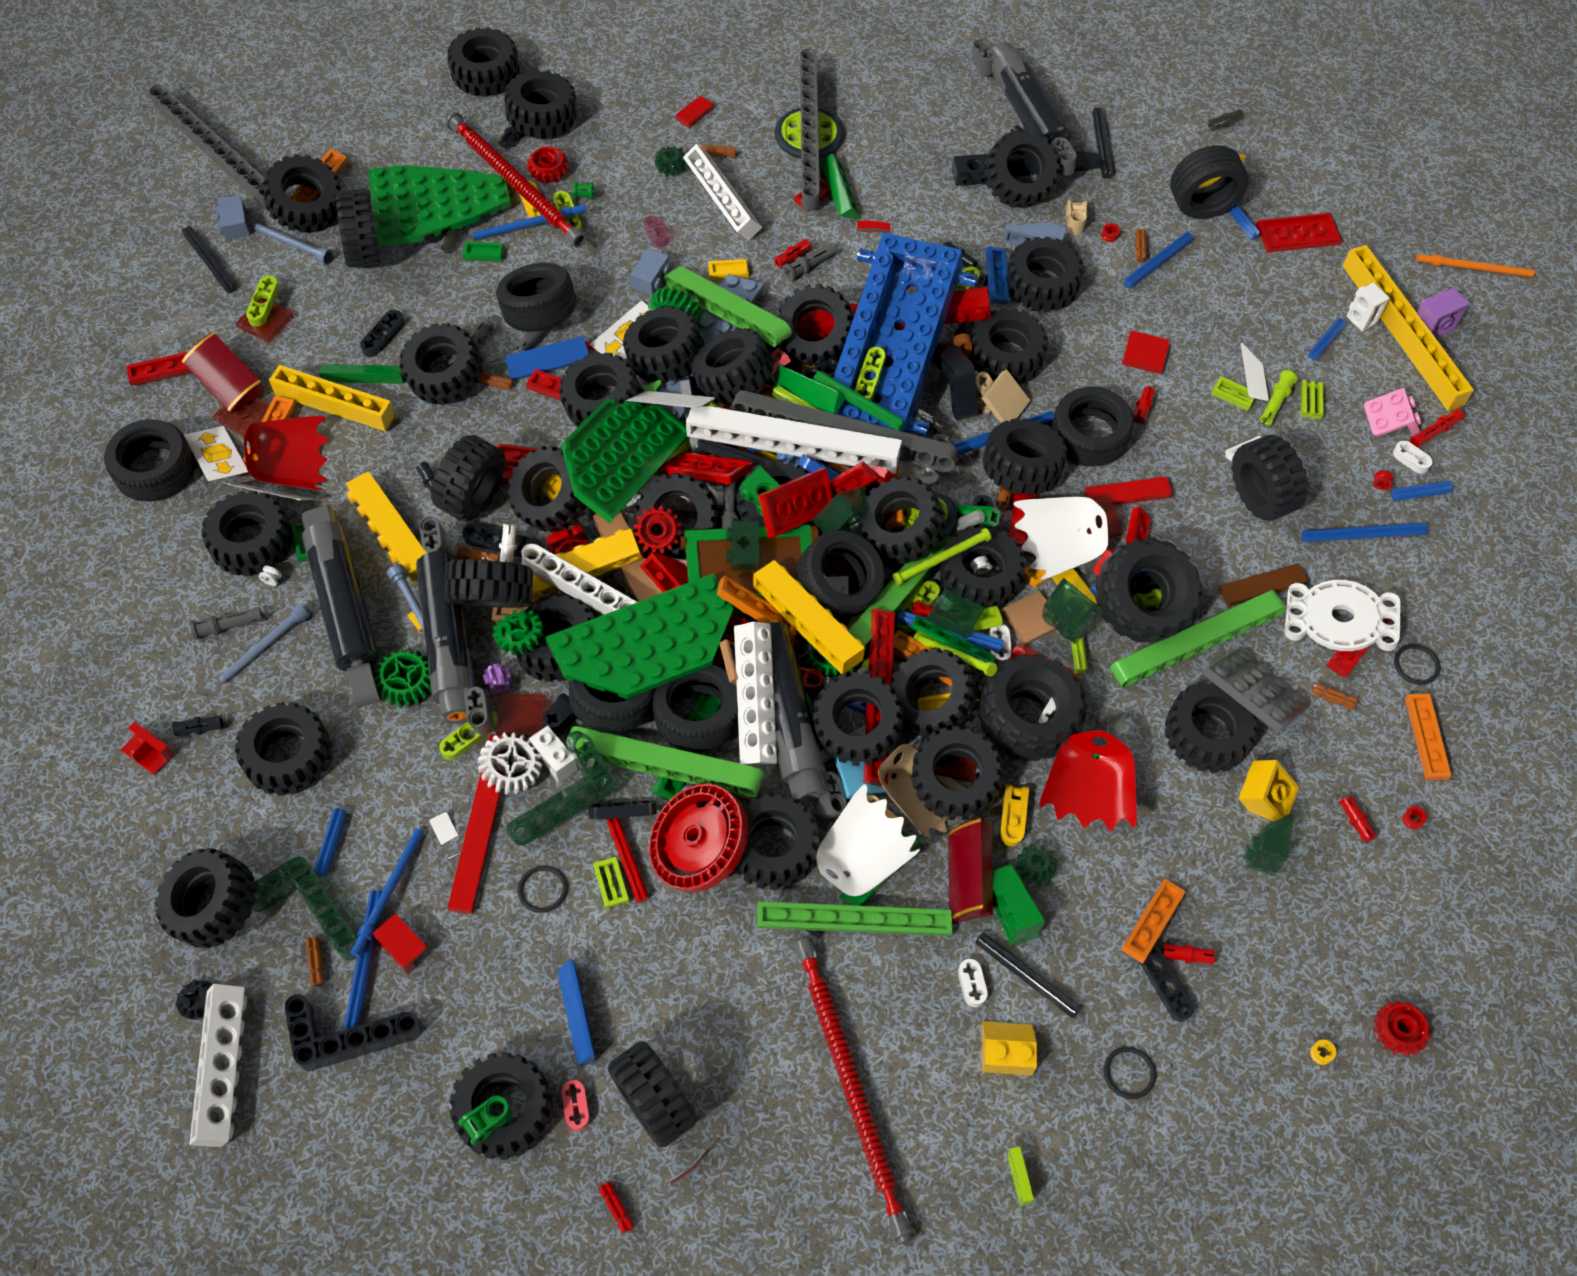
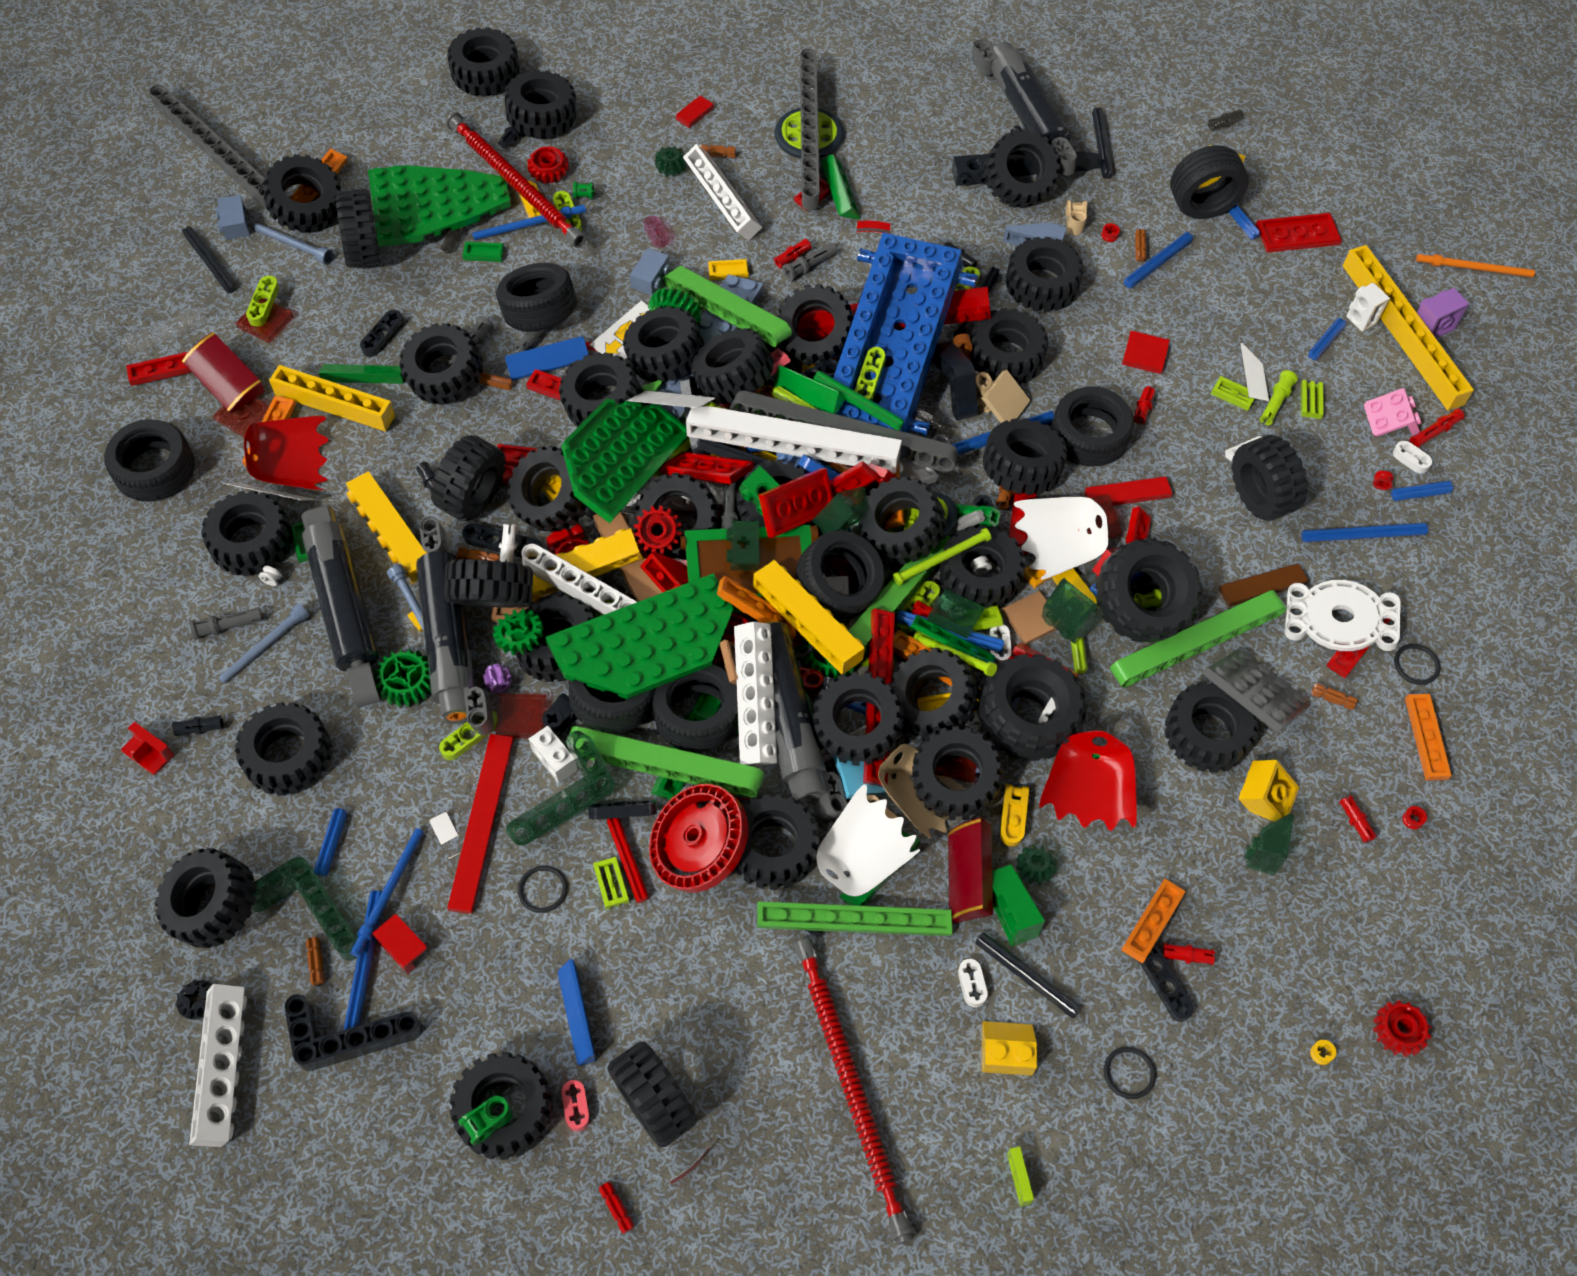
white sticker [184,426,248,481] -> none
white gear [478,732,542,795] -> none
blue tile [985,246,1010,304] -> none

